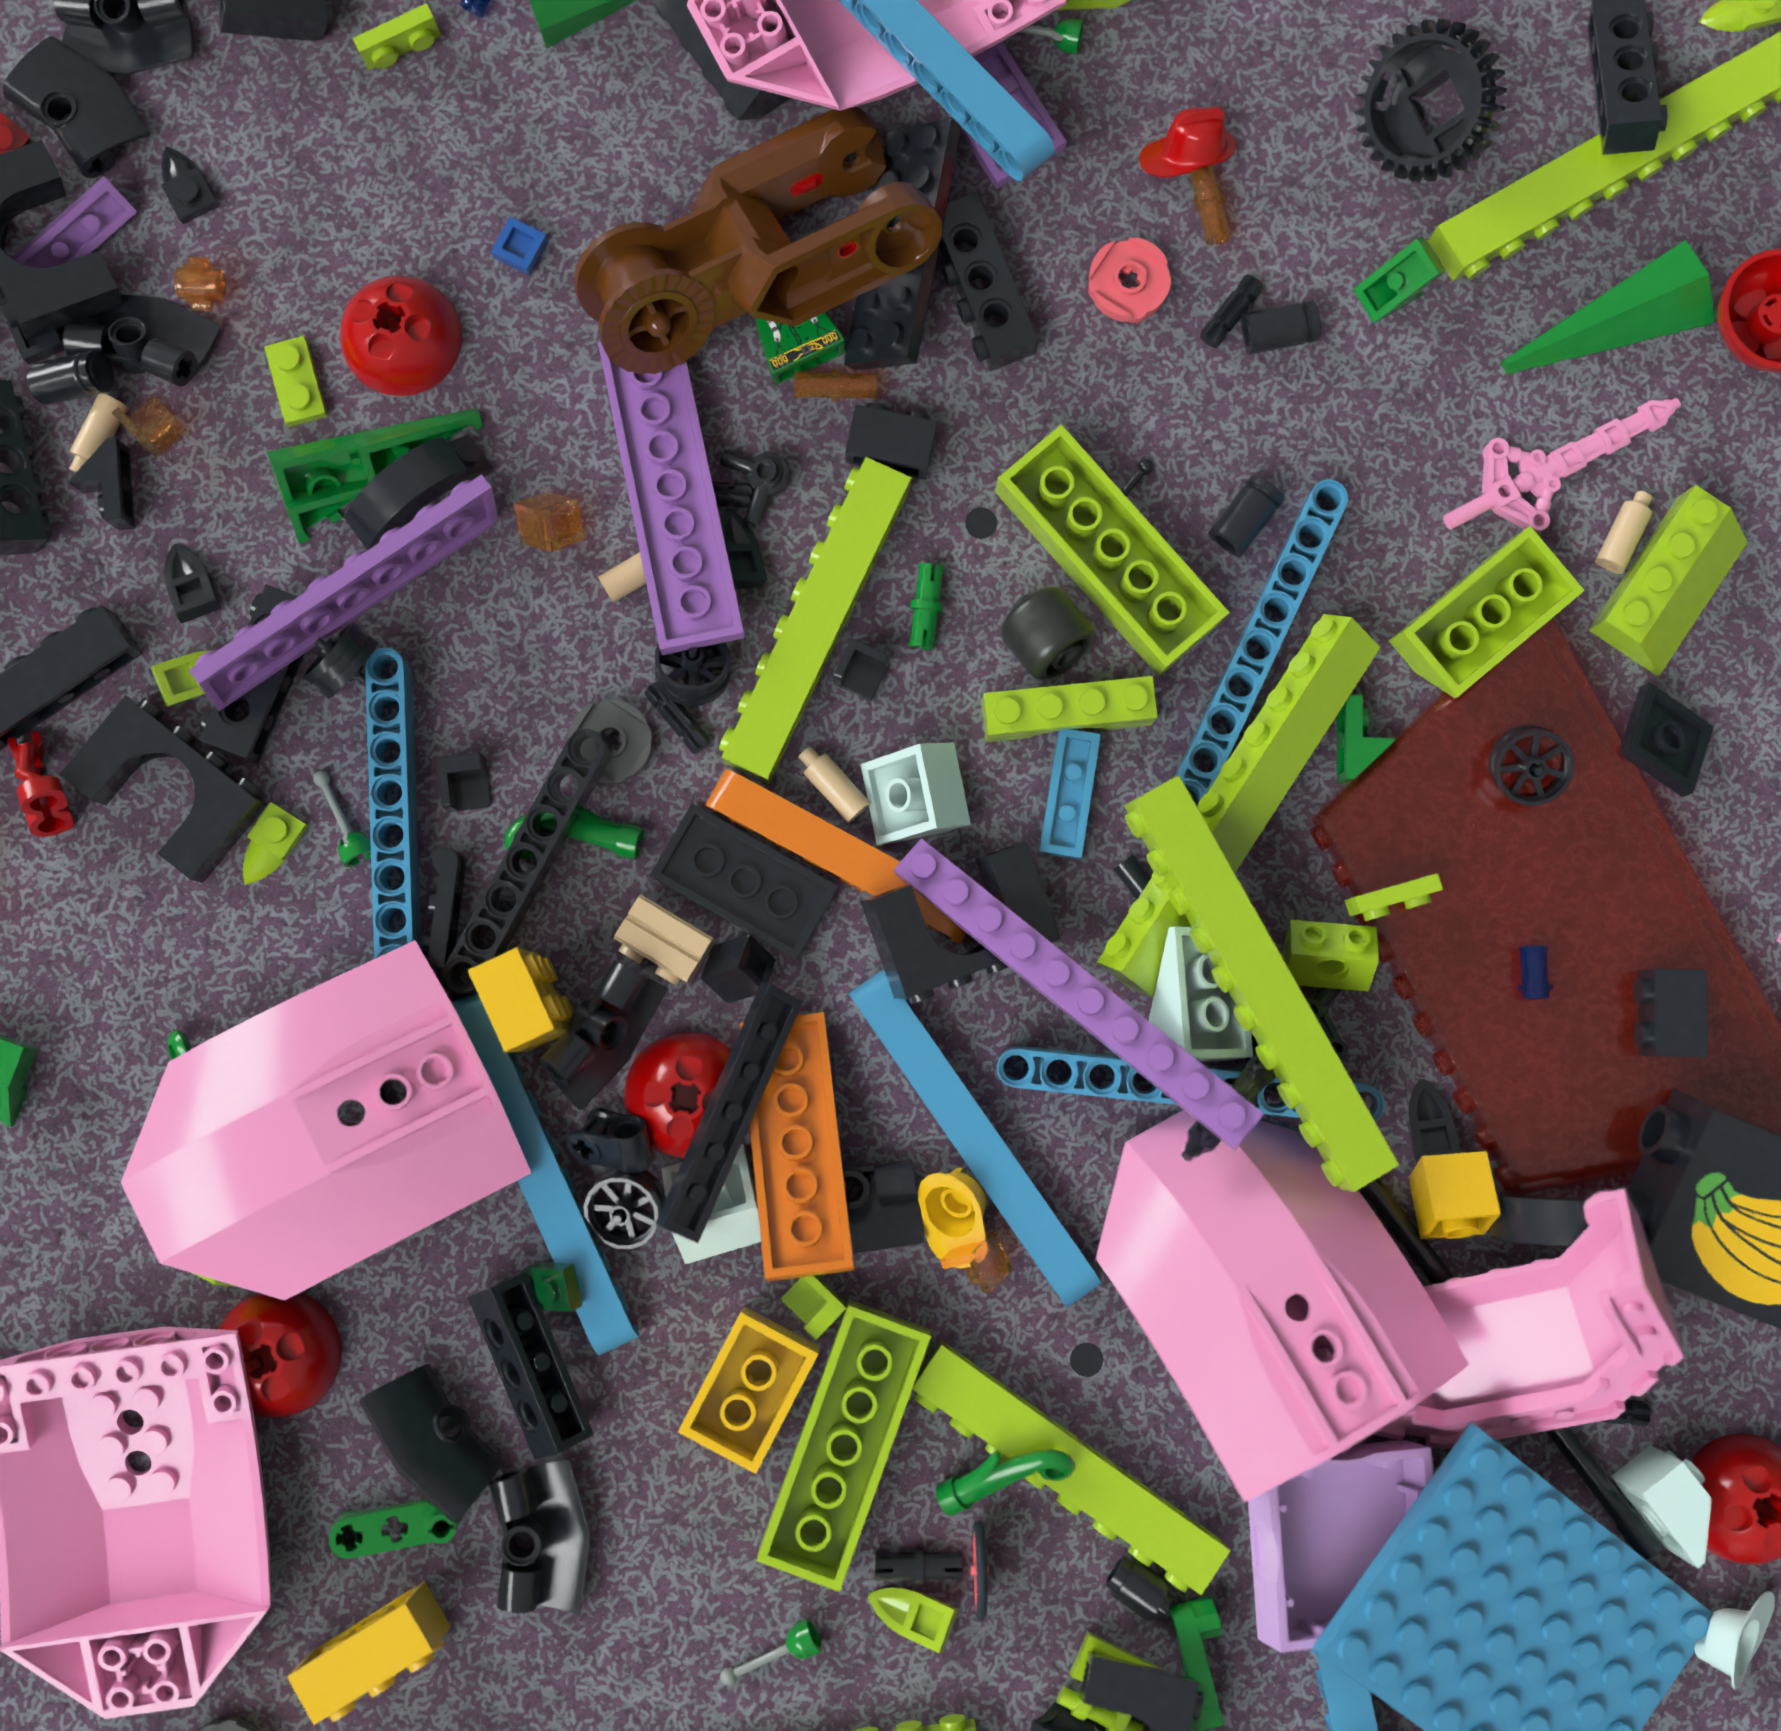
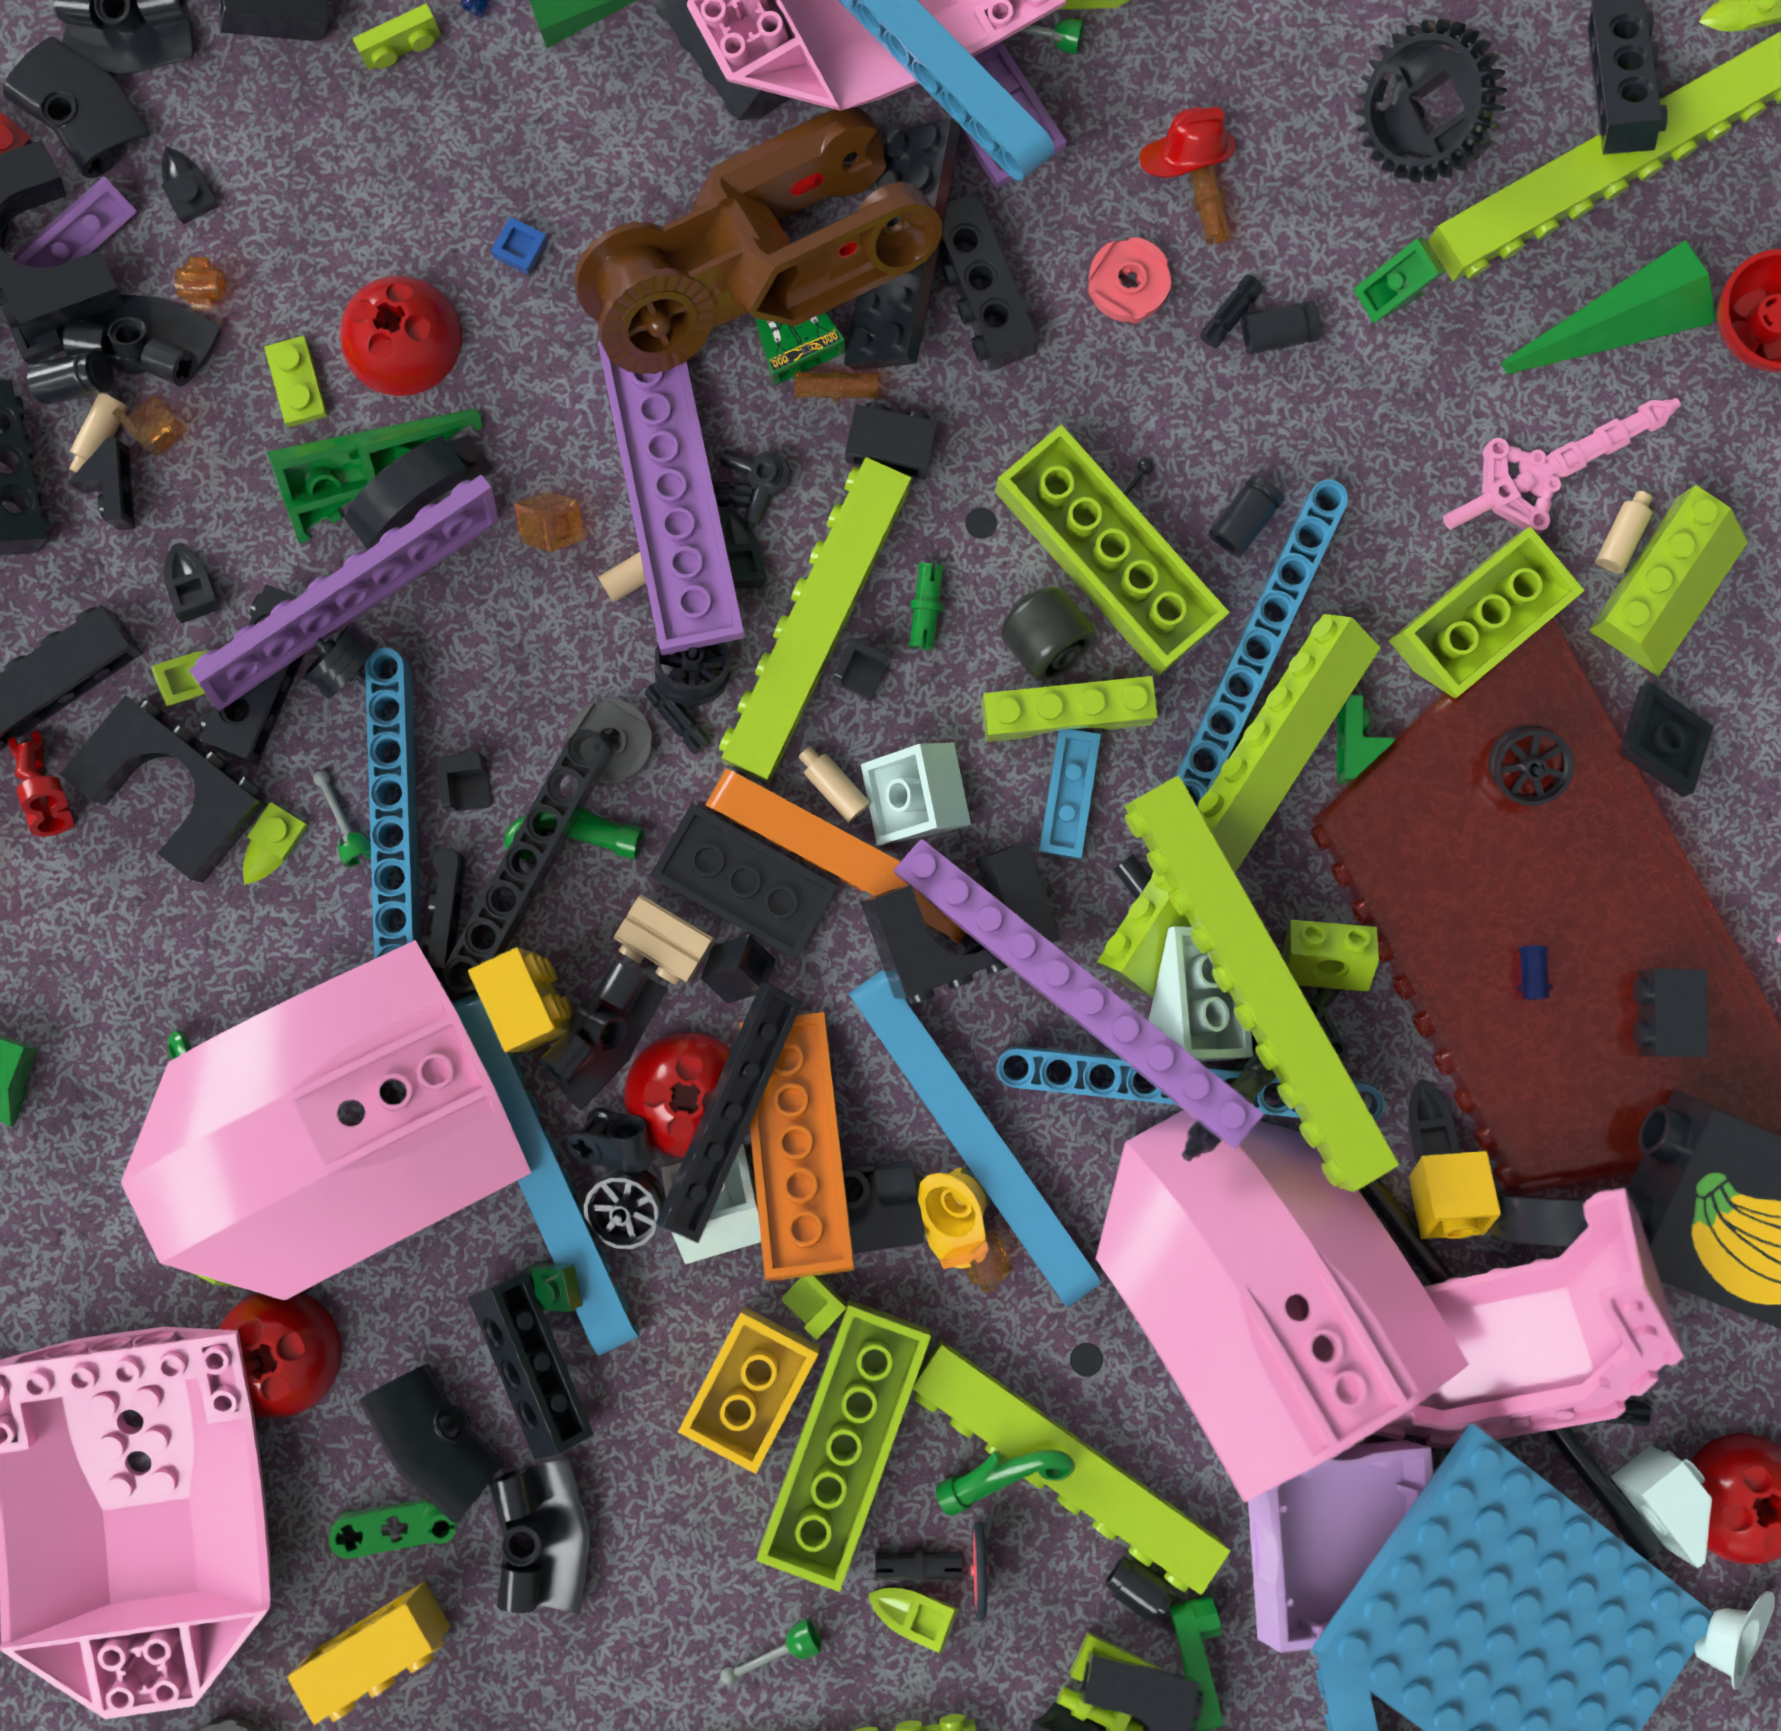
lime plate [1344,873,1443,921] -> none

